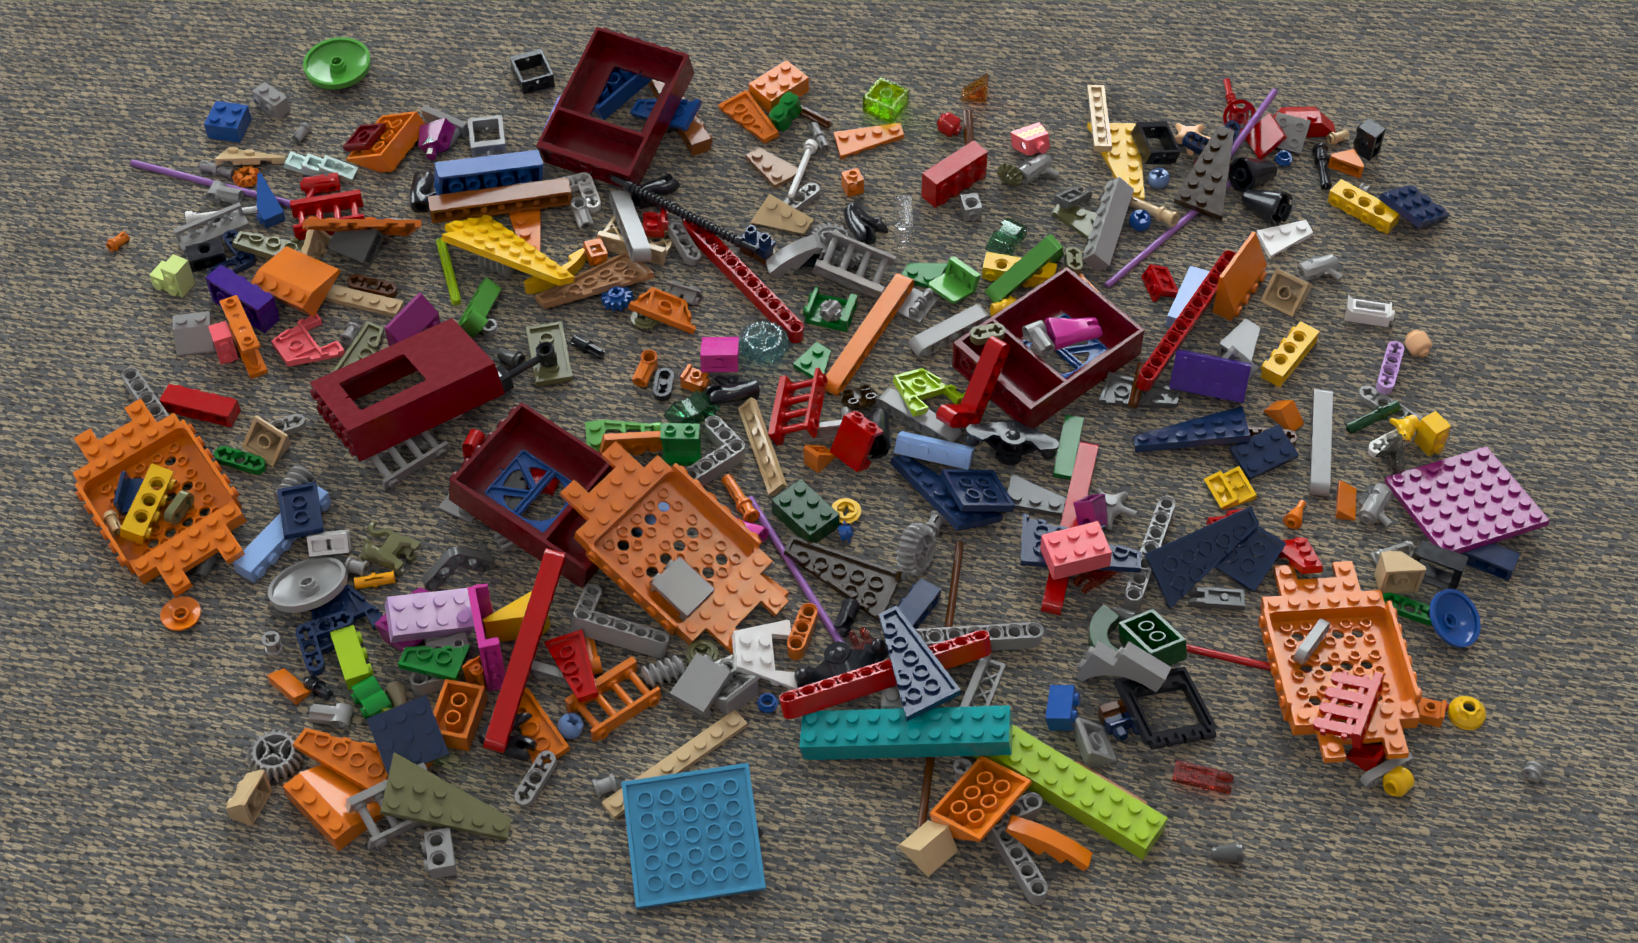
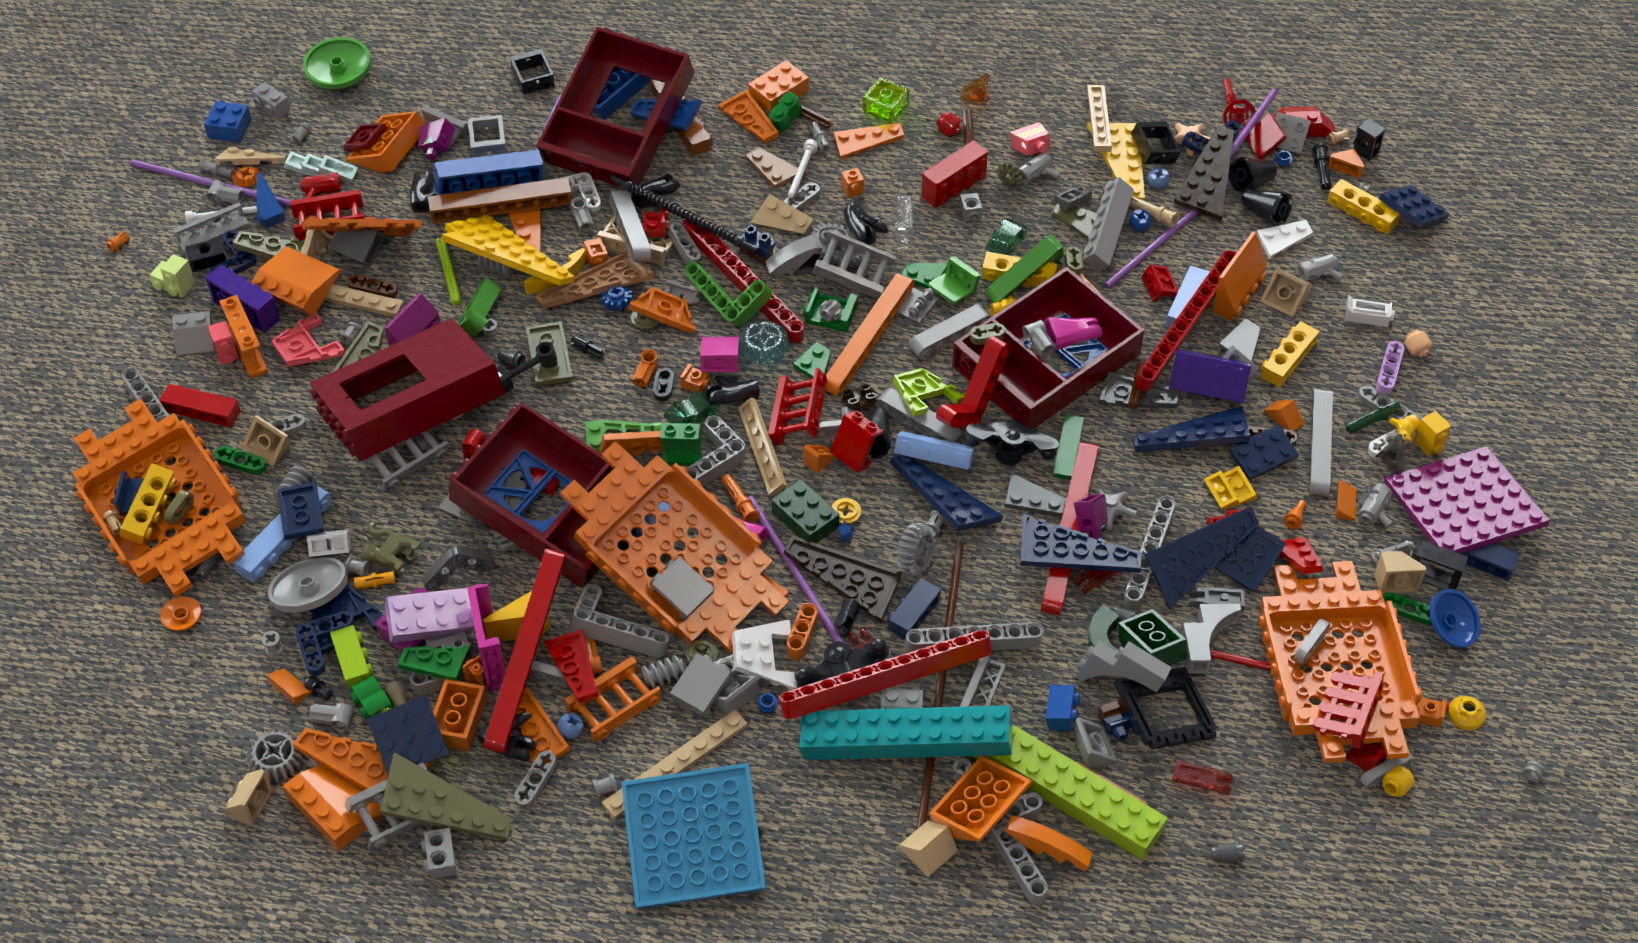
wing [879,605,961,722] -> none
dark blue plate [940,469,1015,512] -> none
coral brick [1040,521,1112,580] -> none
none -> bright green beam [684,261,773,327]
none -> arch [1181,603,1241,674]

